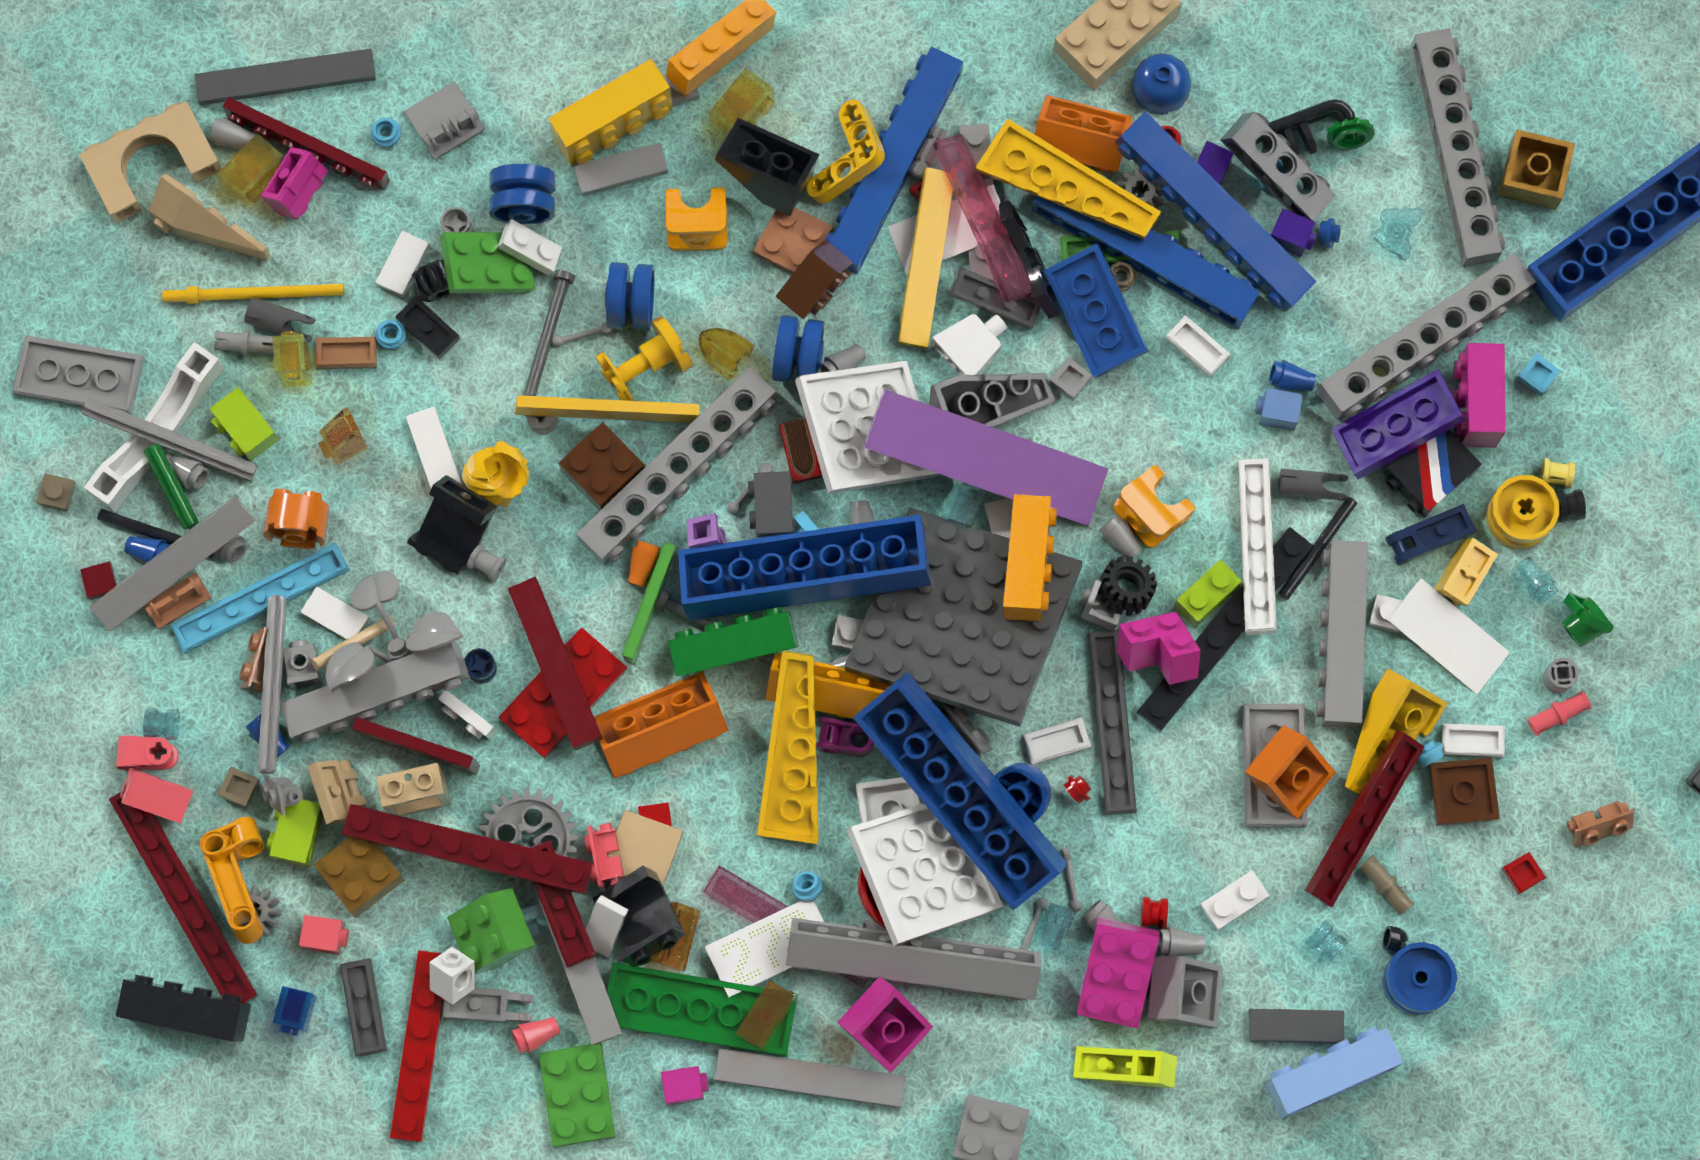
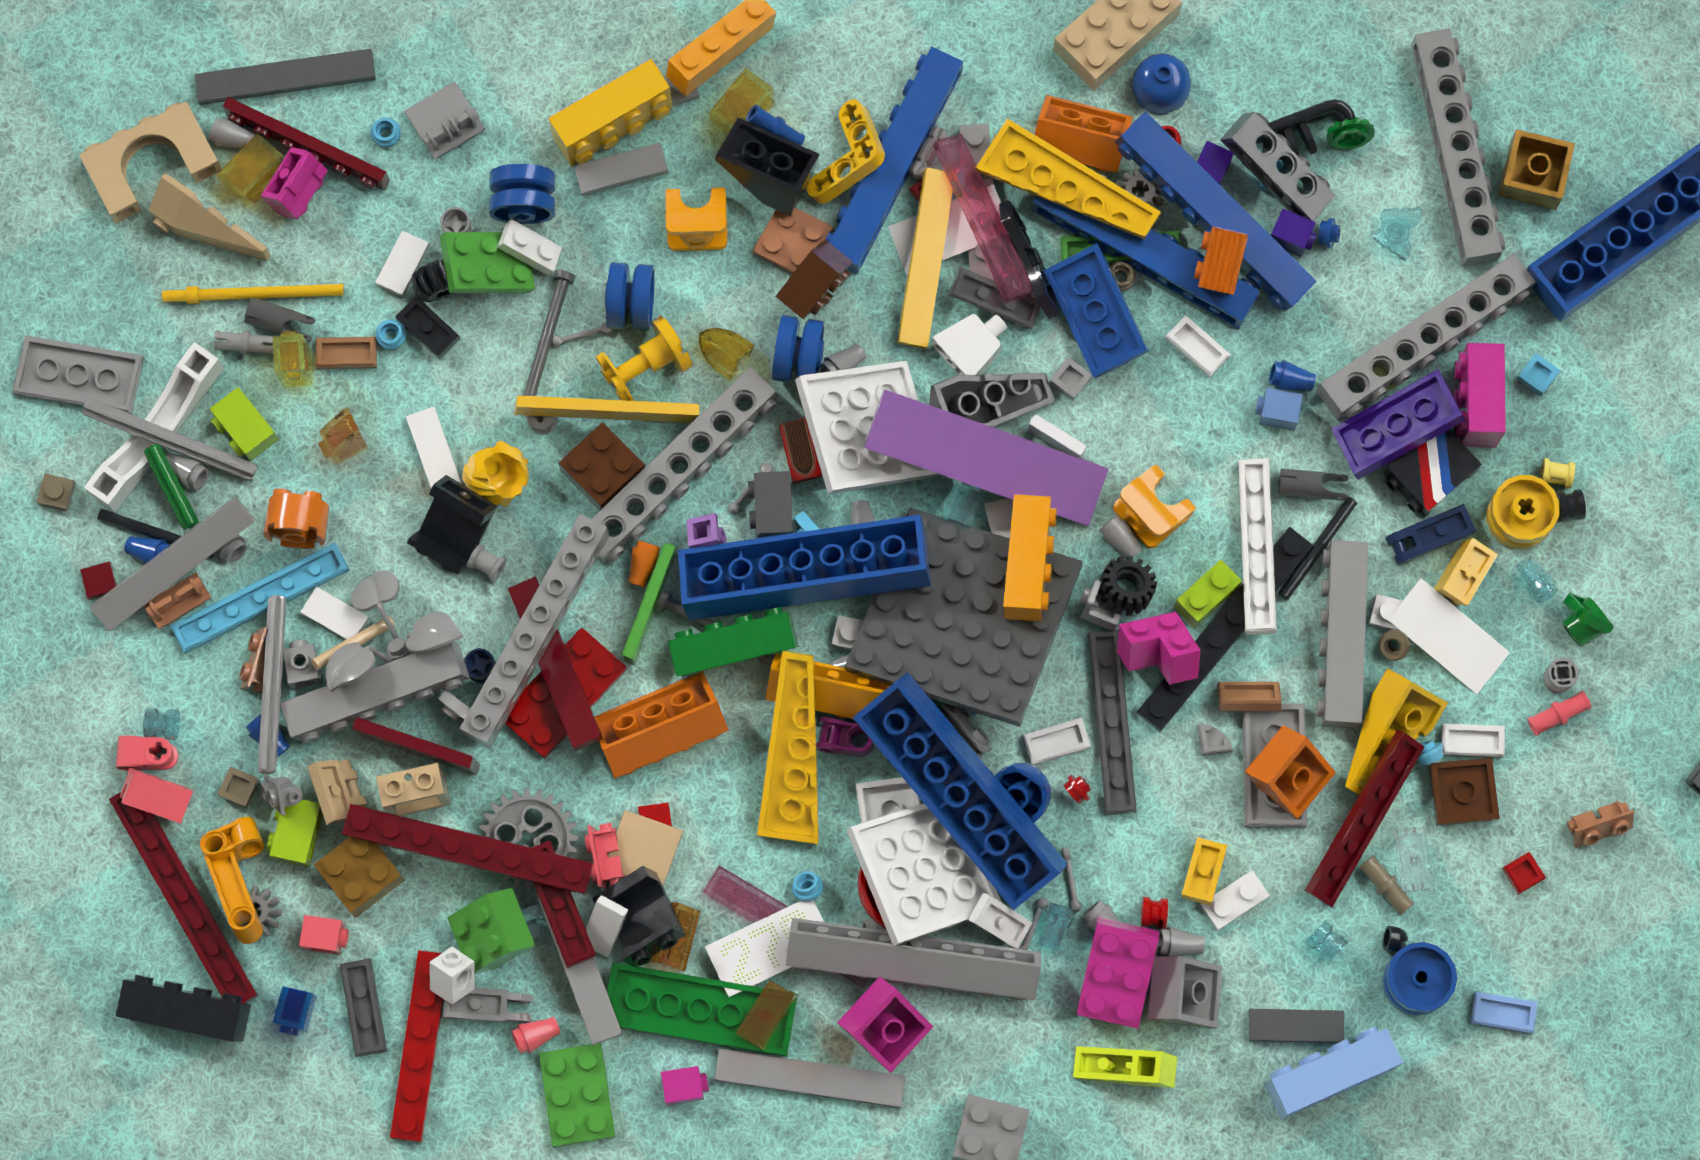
none -> light grey brick [459,514,609,749]
none -> blue pin [746,105,805,146]
none -> white plate [968,893,1033,949]
none -> white tile [1028,415,1086,459]
none -> yellow plate [1181,837,1227,906]
none -> orange brick [1194,226,1248,295]
none -> light grey tile [1197,724,1233,756]
none -> medium nougat tile [1217,682,1282,711]
none -> dark tan plate [1379,630,1410,661]
none -> light blue tile [1470,992,1538,1034]

